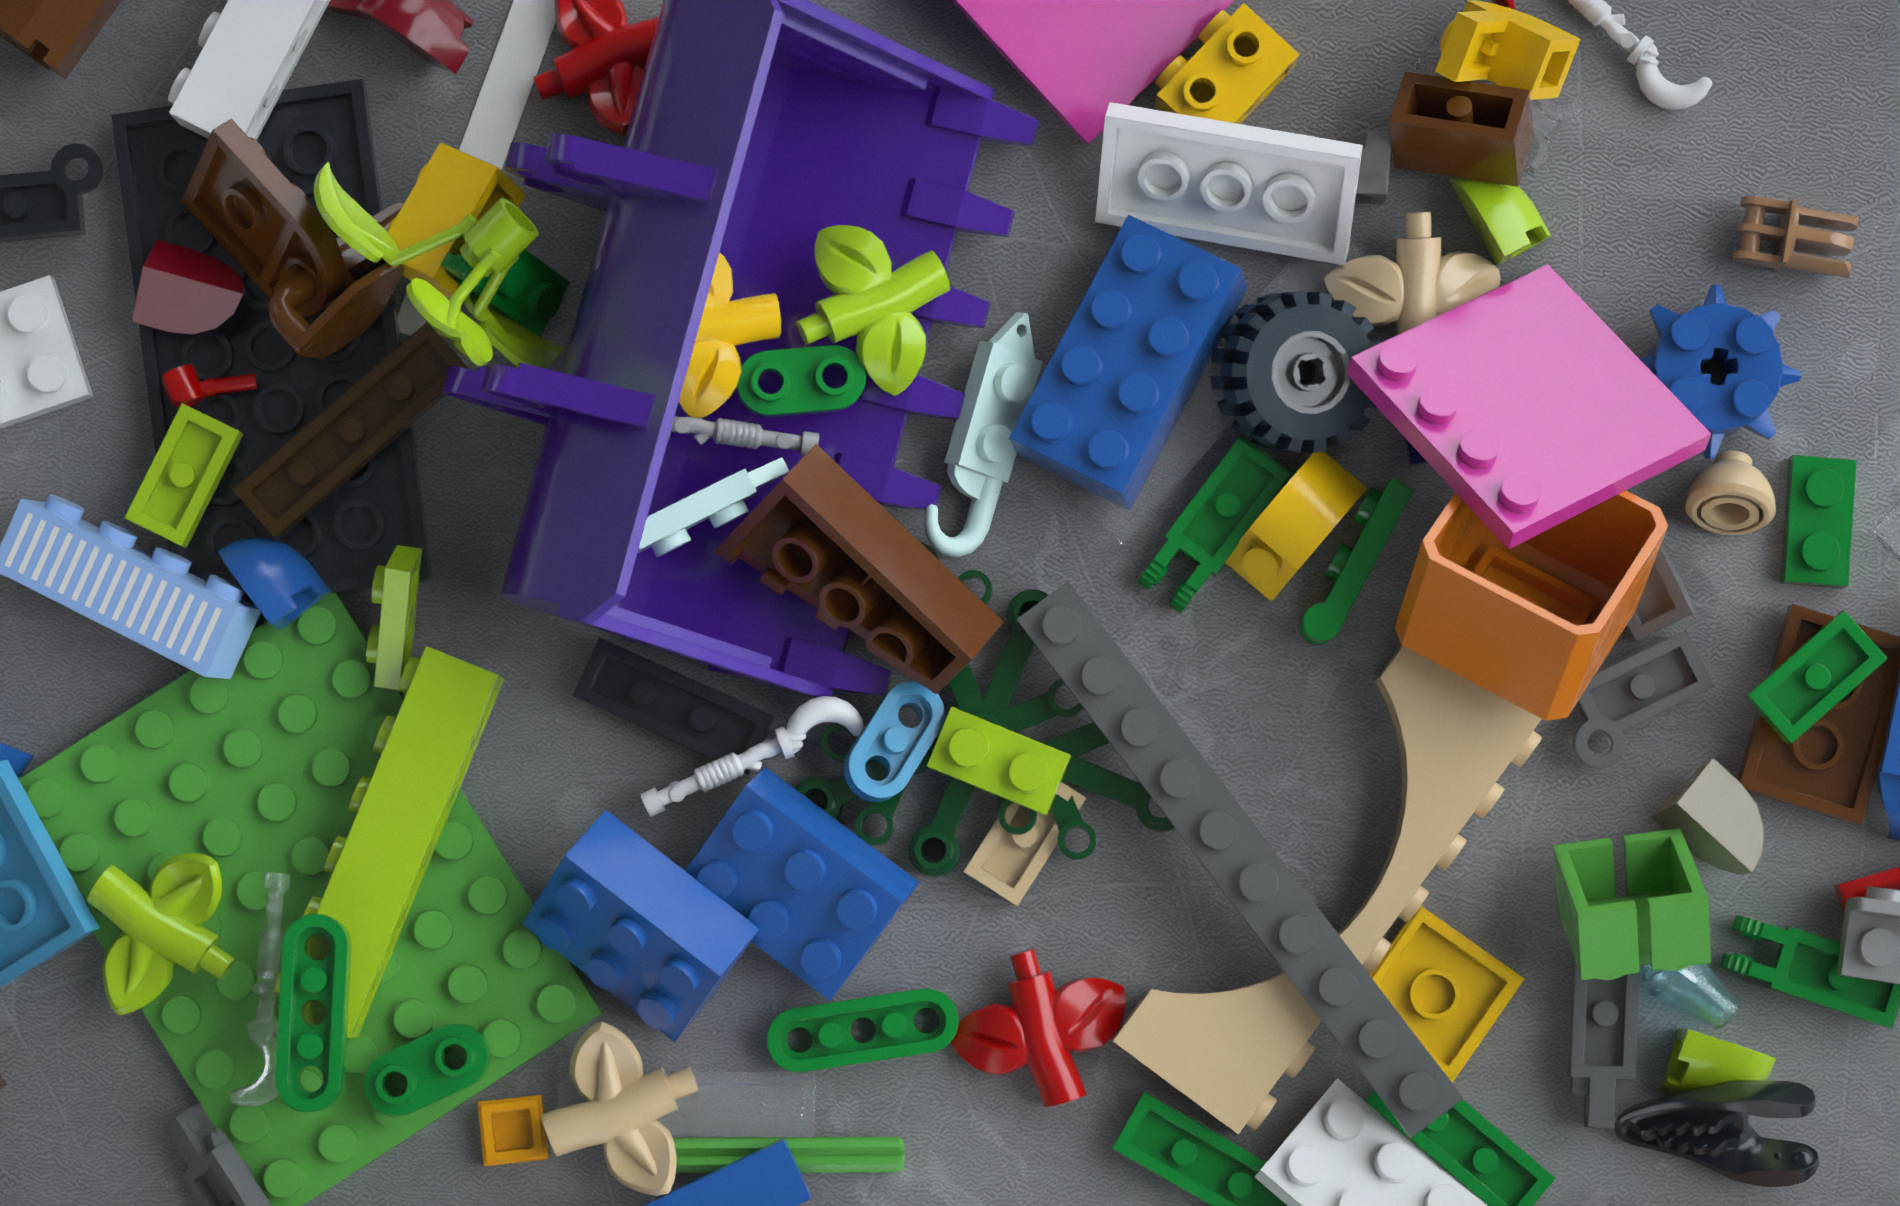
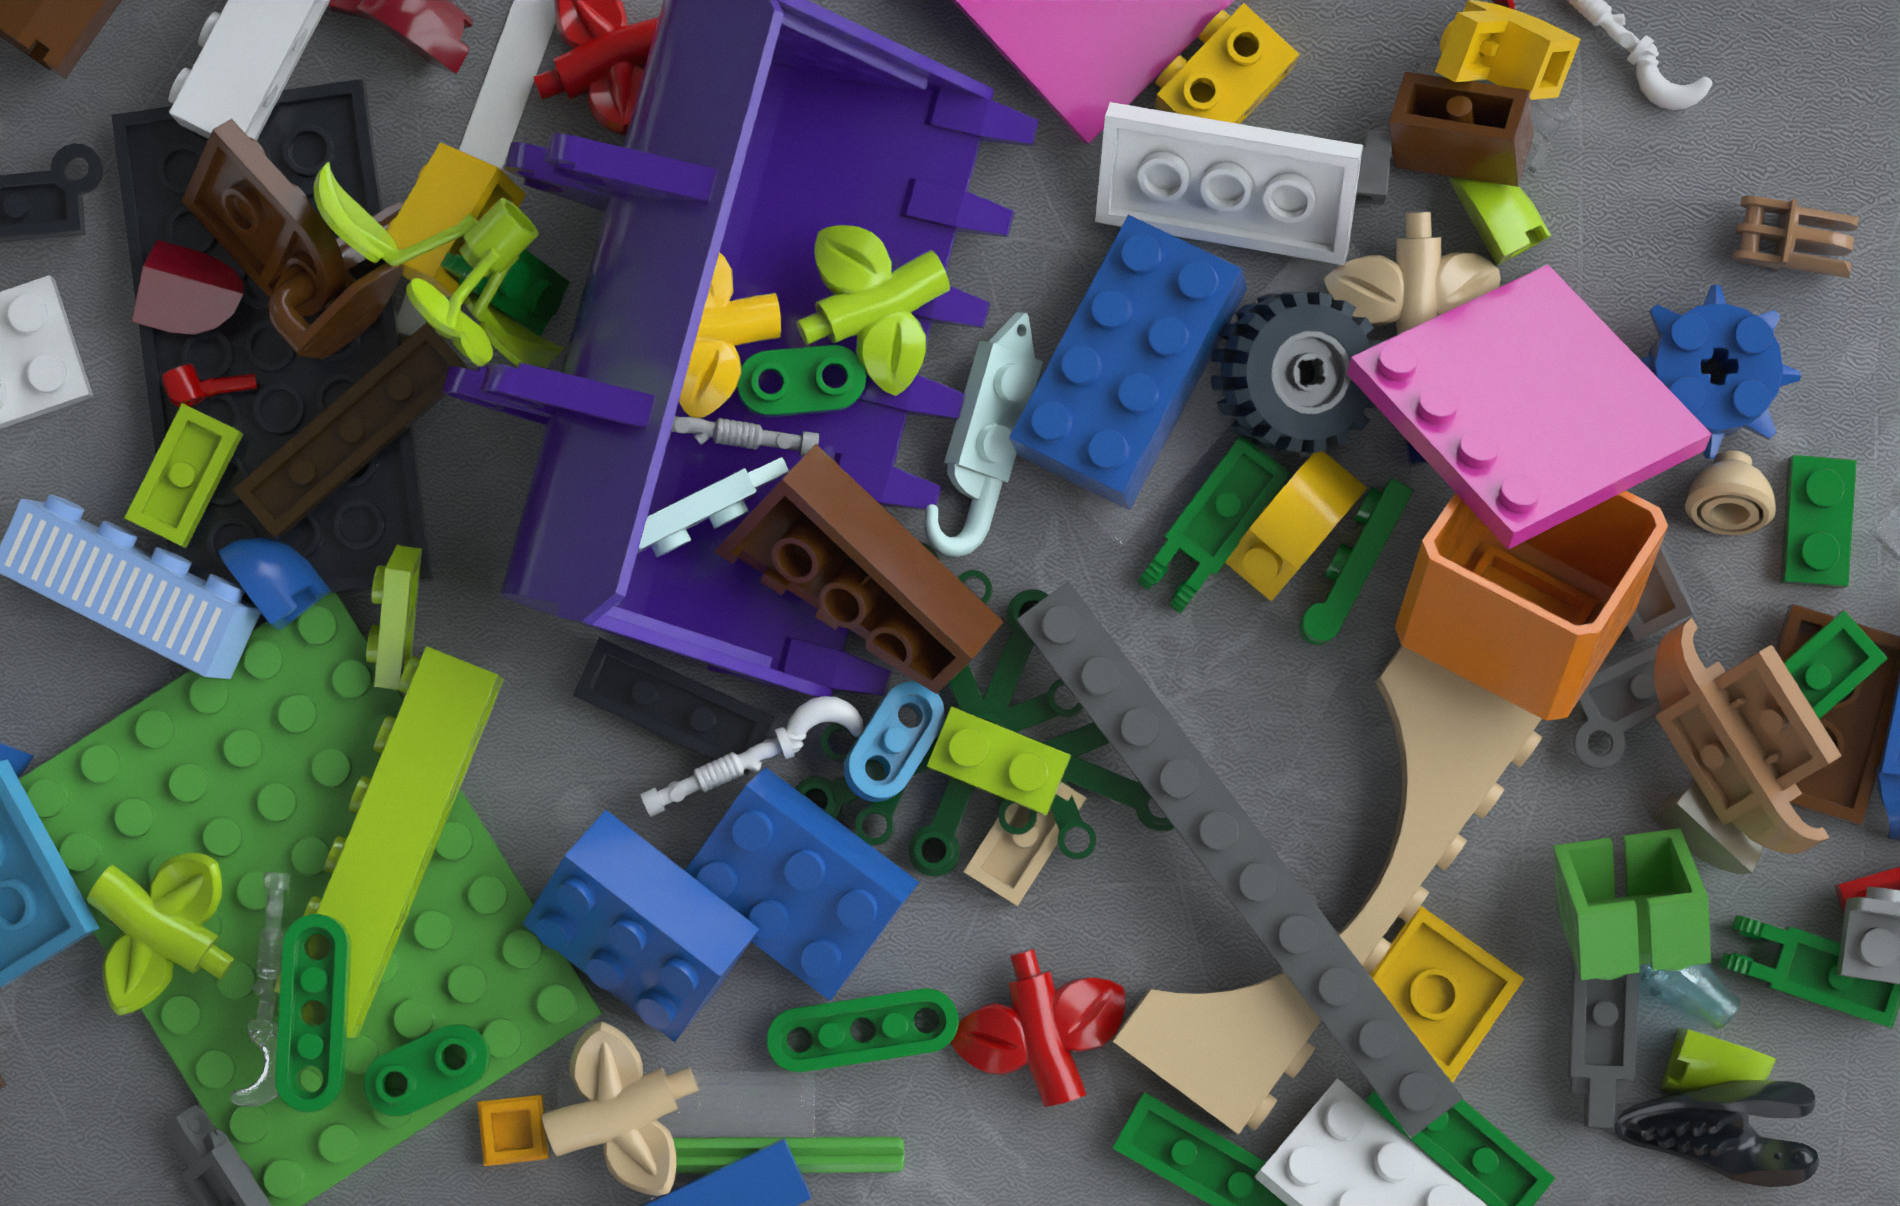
none -> medium nougat plate [1654,617,1842,854]

